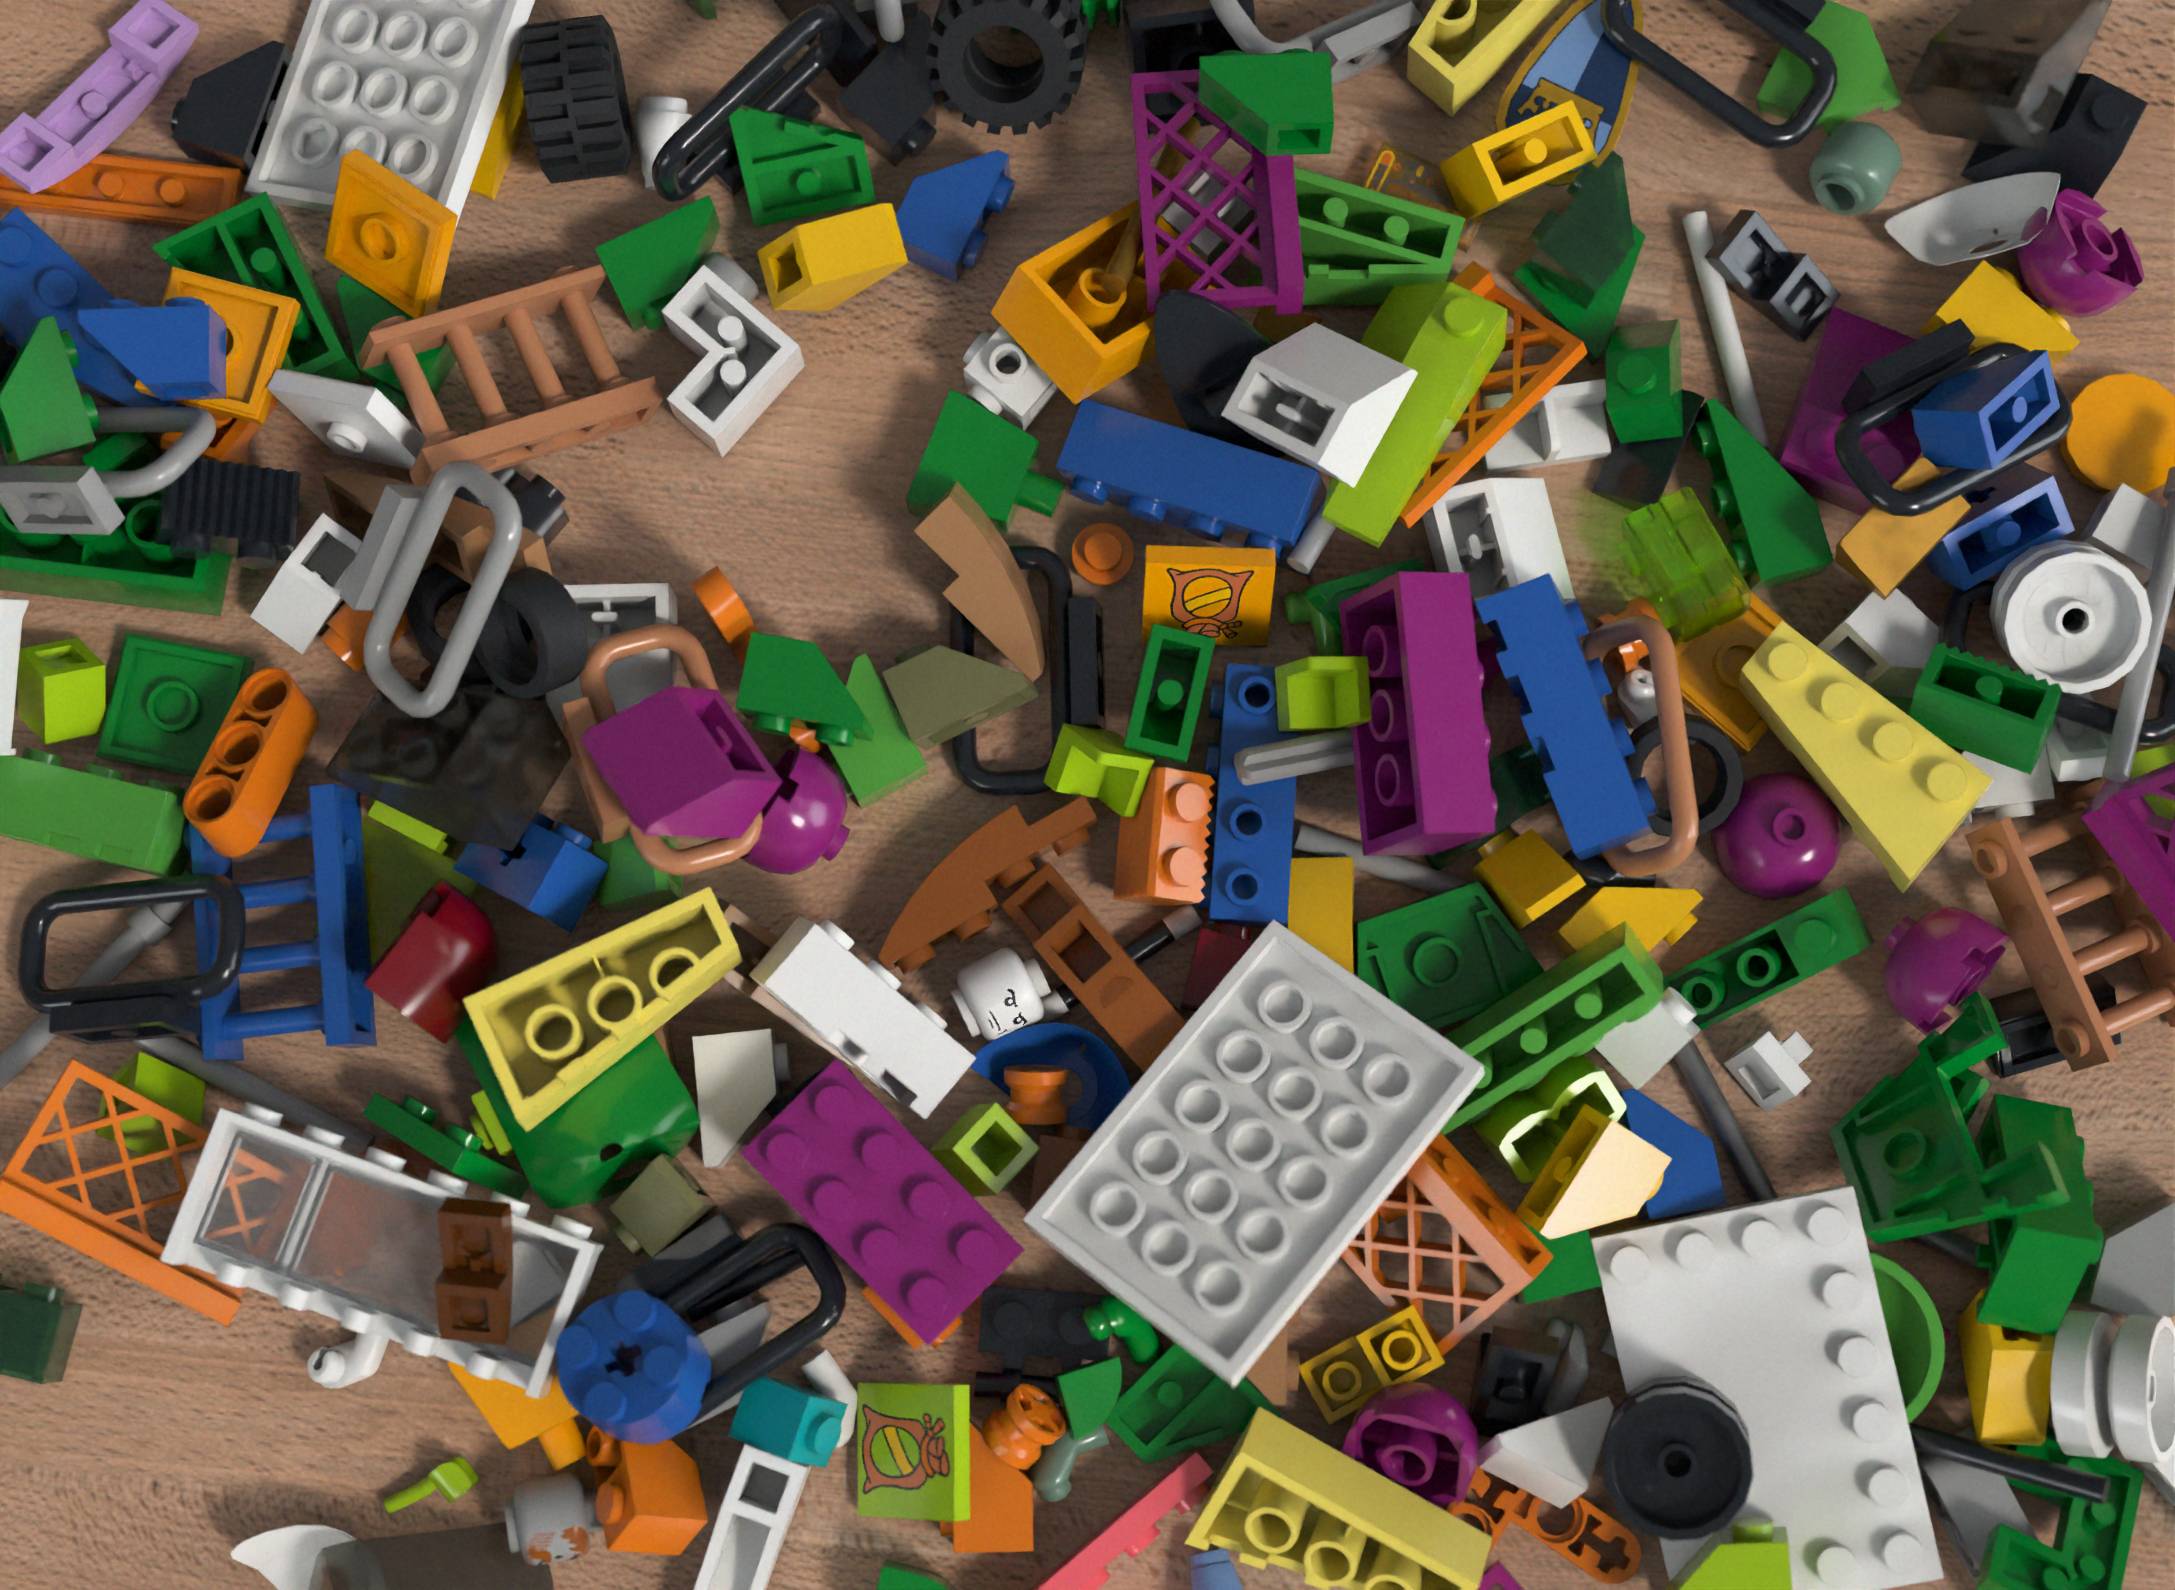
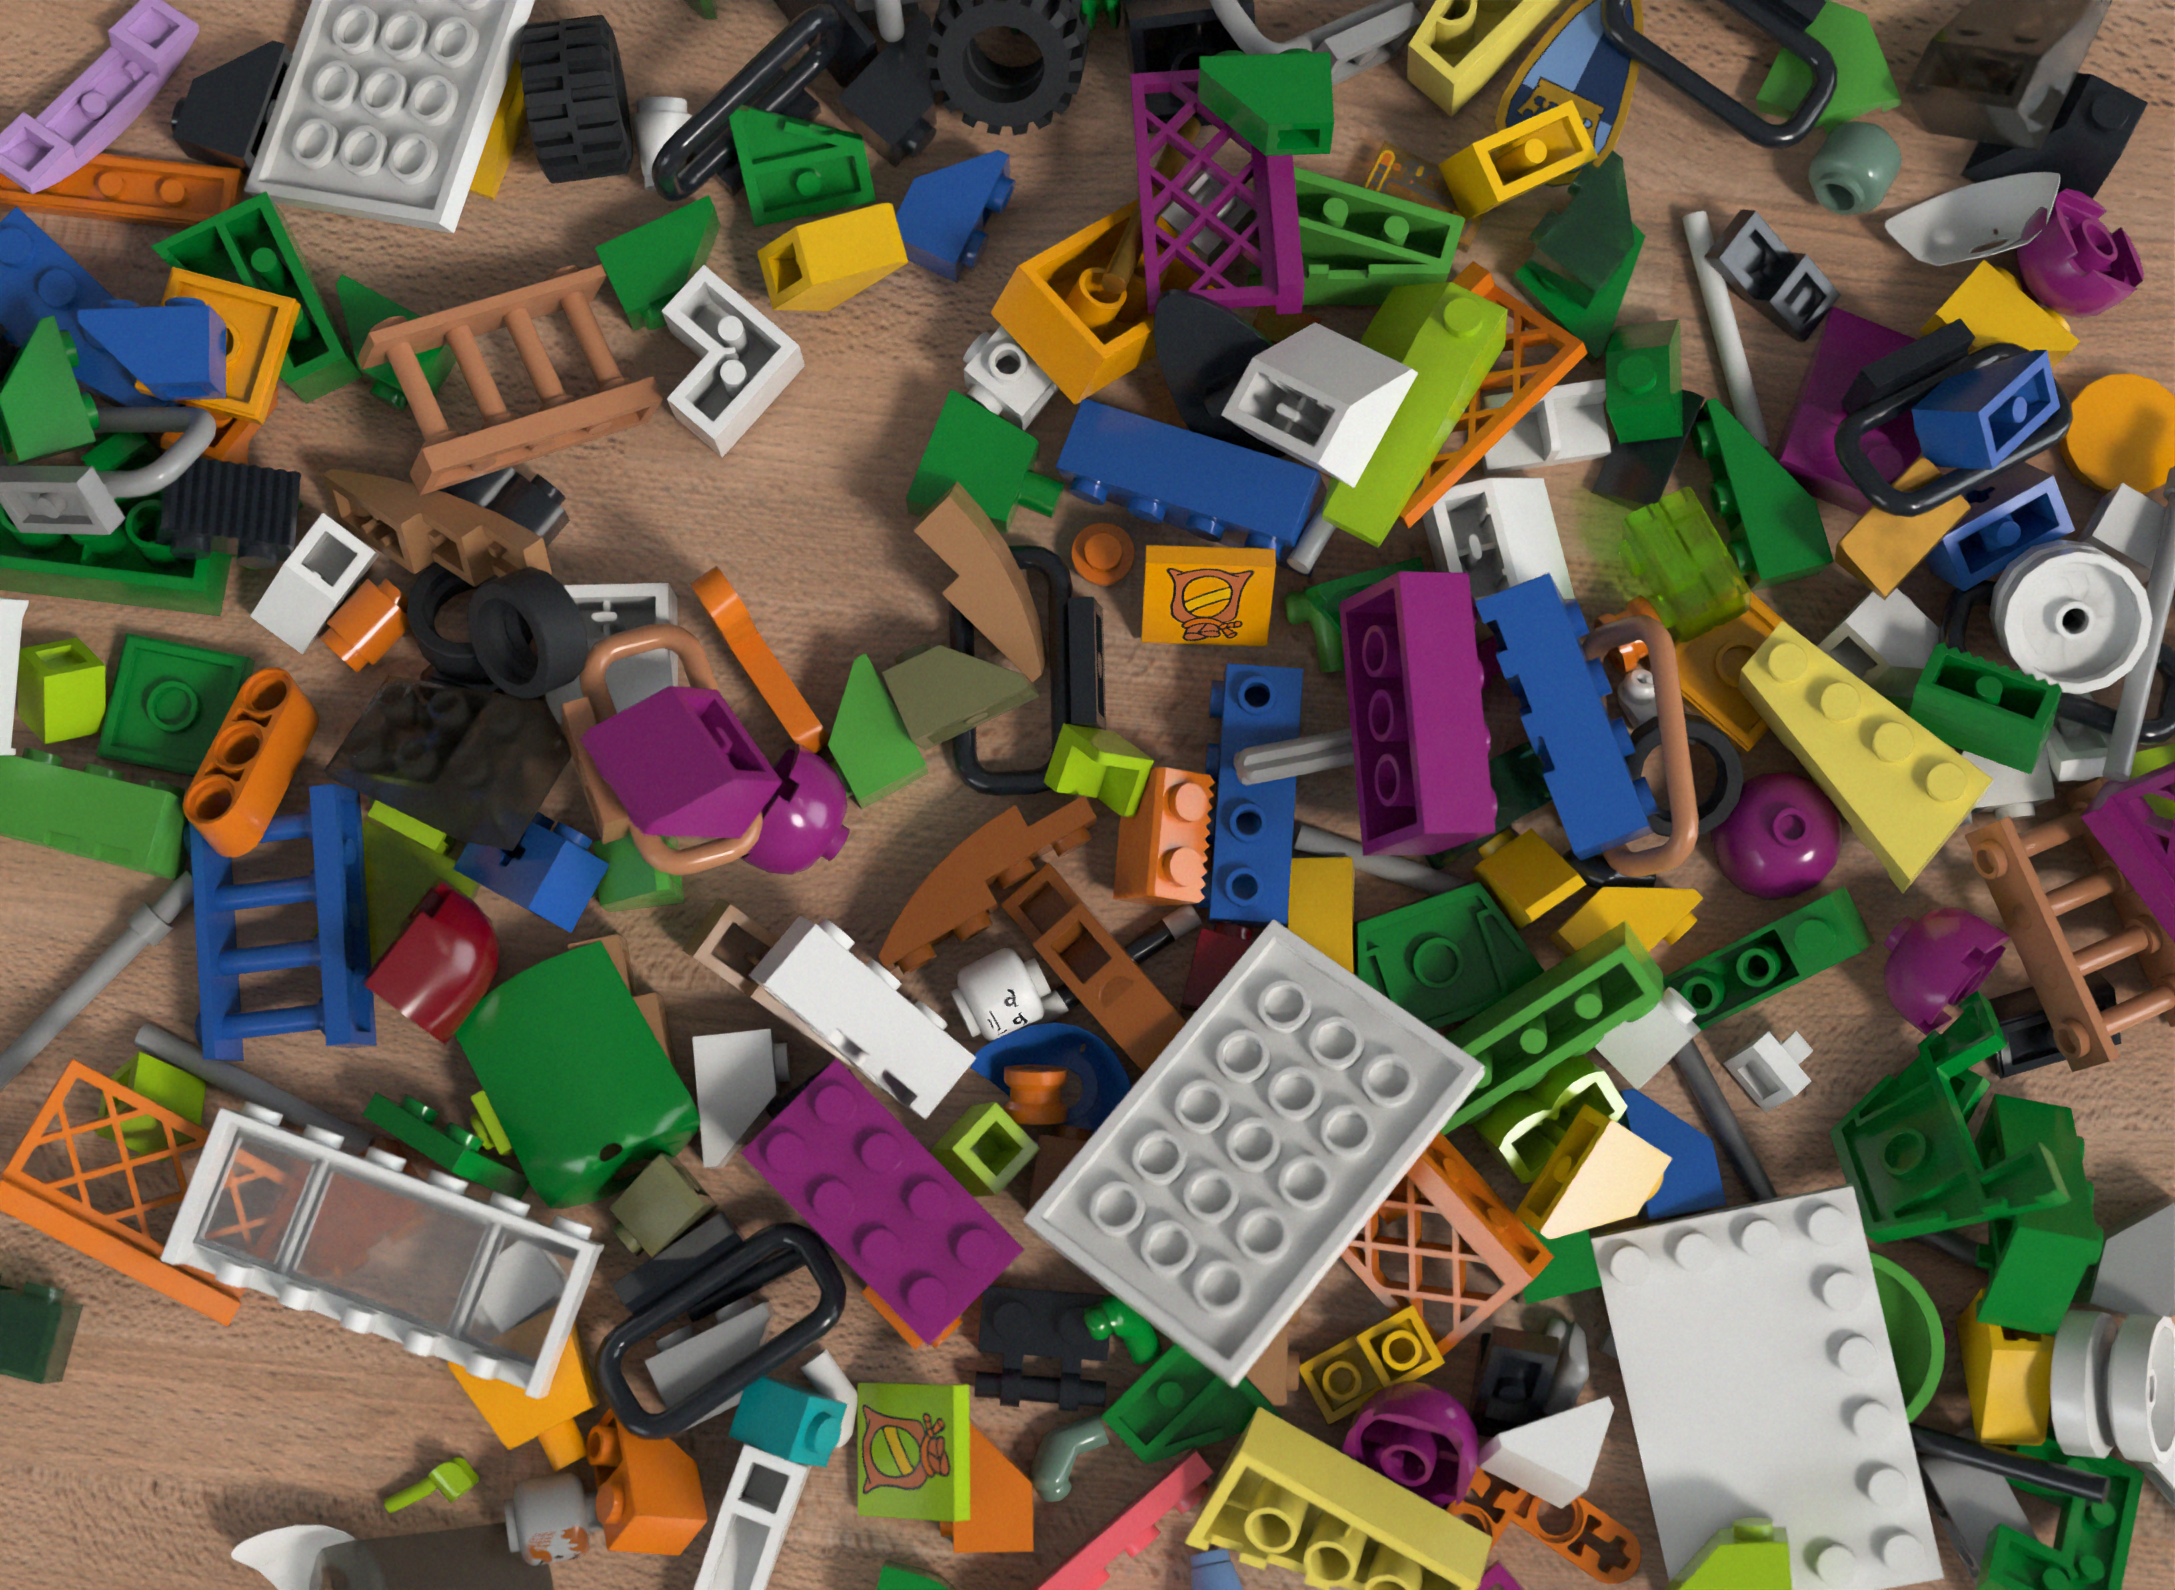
black bar [17,873,246,1045] -> none
white plate [267,369,426,470] -> none
white arm [307,1332,390,1389] -> none
light orange tile [323,149,458,319] -> none
light grey bar [339,460,522,718] -> none
reddish brown slope [434,1197,513,1345] -> none
light yellow wedge [463,886,742,1132] -> none
blue brick [556,1290,711,1444] -> none
light grey tile [697,252,759,304] -> none
green slope [736,631,874,747] -> none
orange wheel [982,1384,1066,1470] -> none
green tile [1052,1355,1122,1441] -> none
green slope [1123,623,1216,764] -> none
lime panel [1275,656,1371,732] -> none
black wheel [1602,1376,1753,1541] -> none

